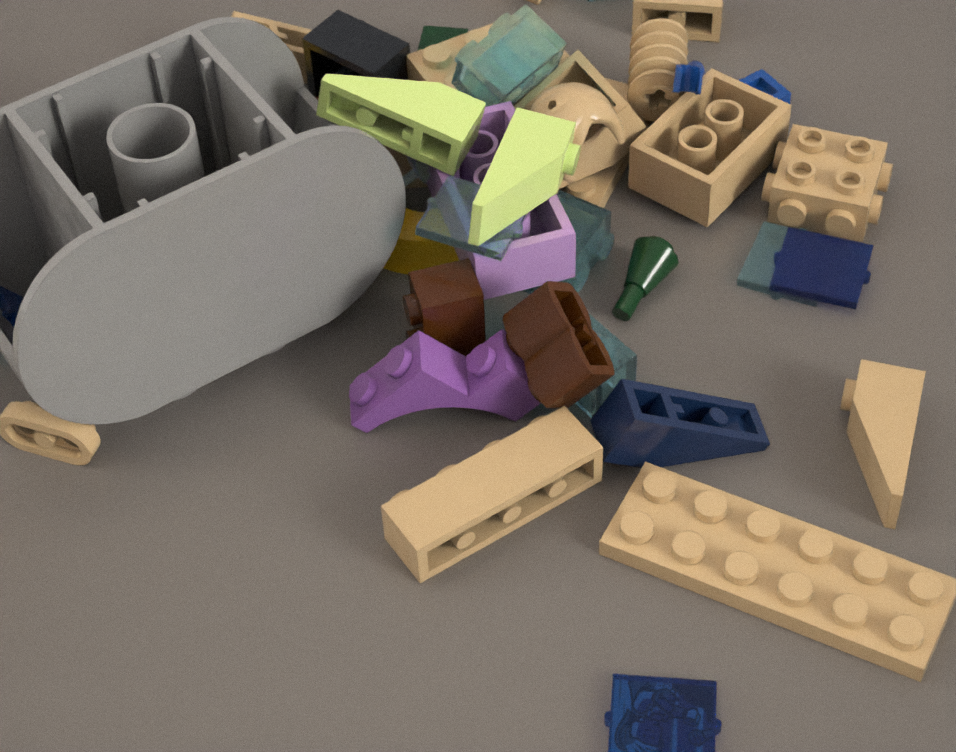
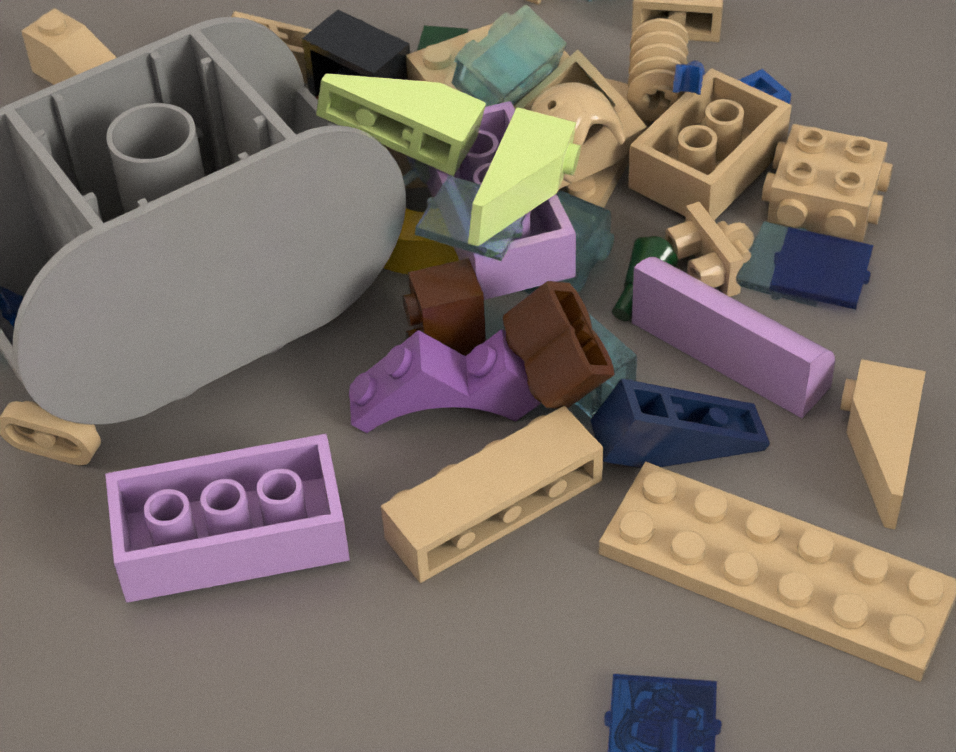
none -> tan slope [21,8,117,85]
none -> lavender brick [105,433,350,603]
none -> lavender brick [632,257,835,419]
none -> tan hips [665,202,754,297]

